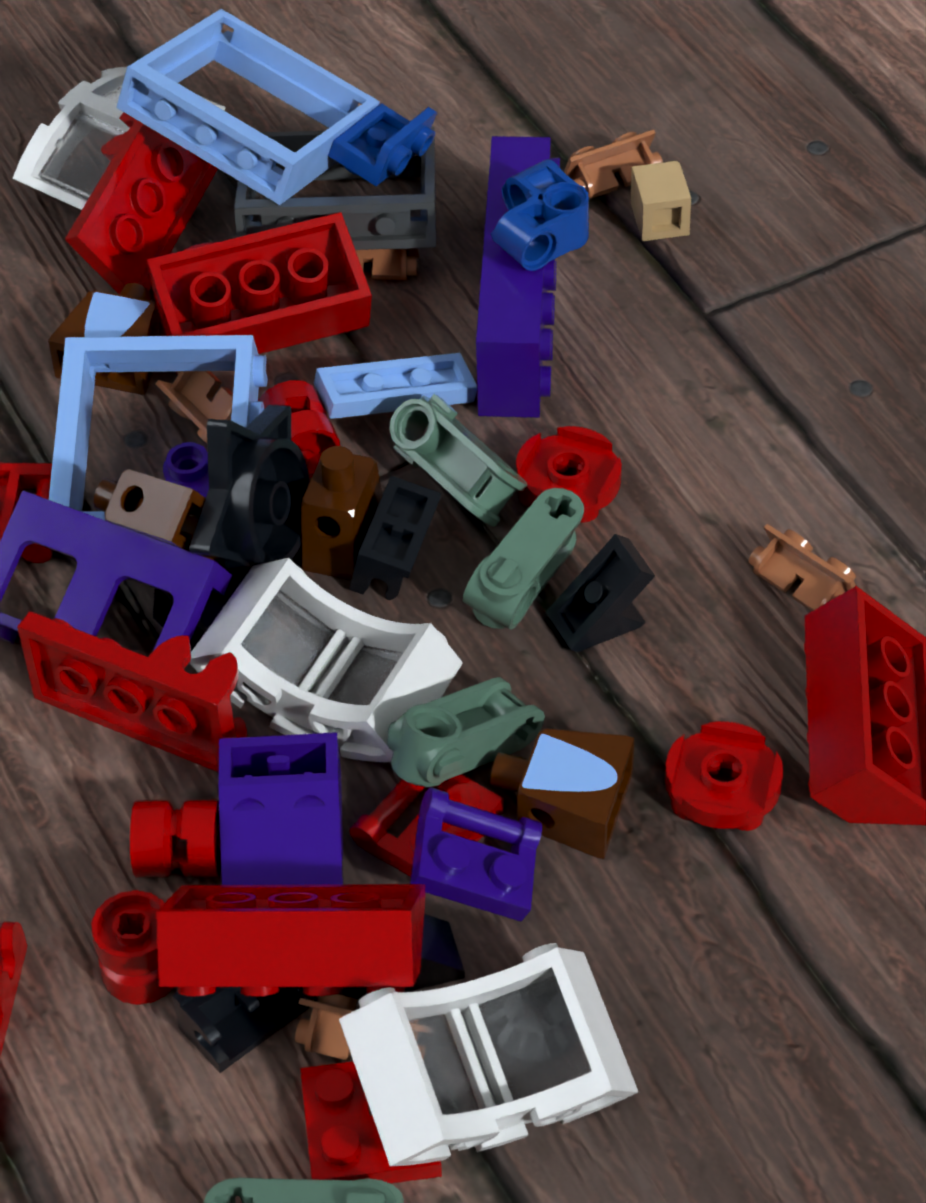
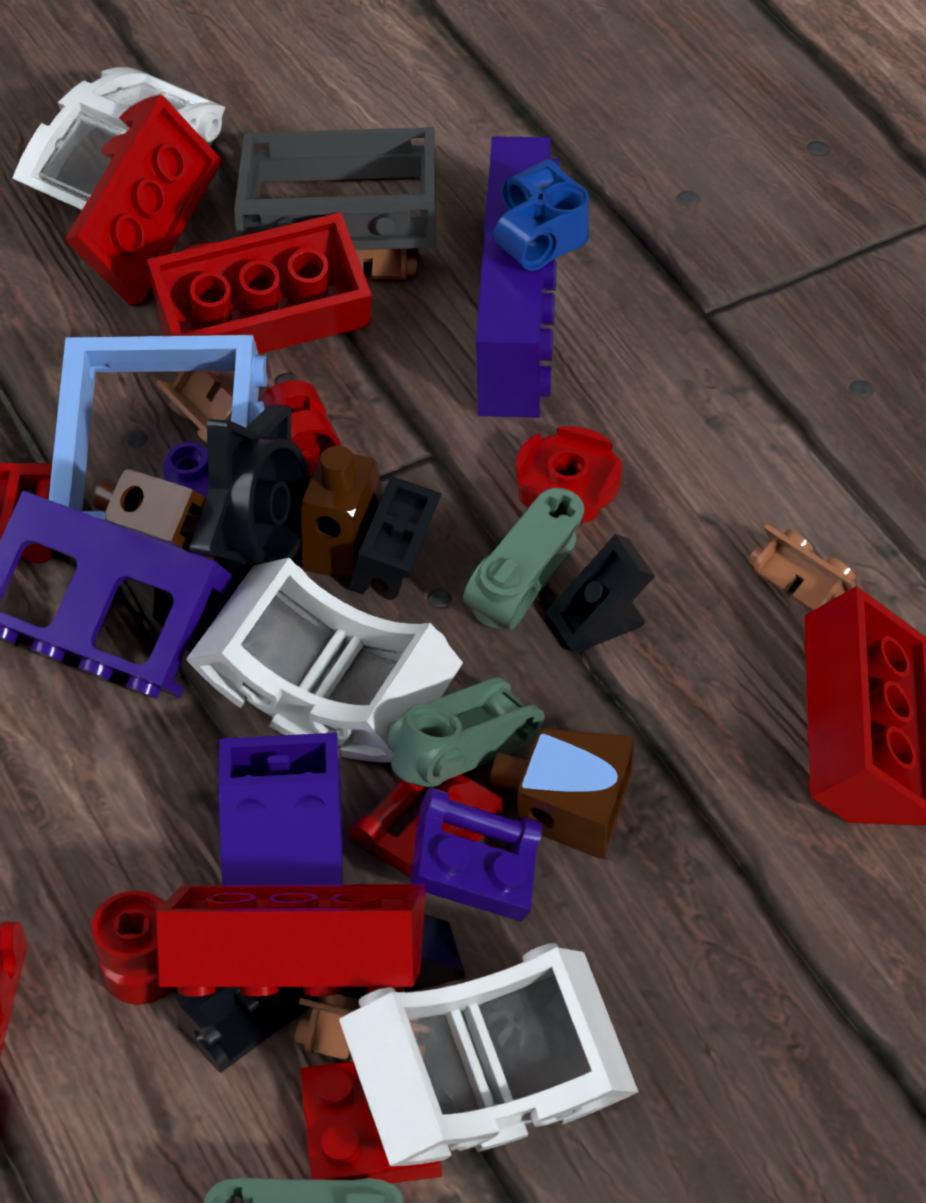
red hinge [17,611,248,773] -> none
reddish brown torso [48,283,161,396] -> none
light blue window [116,9,380,205] -> none
red wheel [130,800,221,878] -> none
light blue plate [313,353,477,419] -> none
blue bracket [328,103,437,187] -> none
sand green piece [389,394,527,527] -> none
nougat hinge [564,129,663,200] -> none
tan panel [631,161,692,241] -> none
red plate [665,721,783,831] -> none

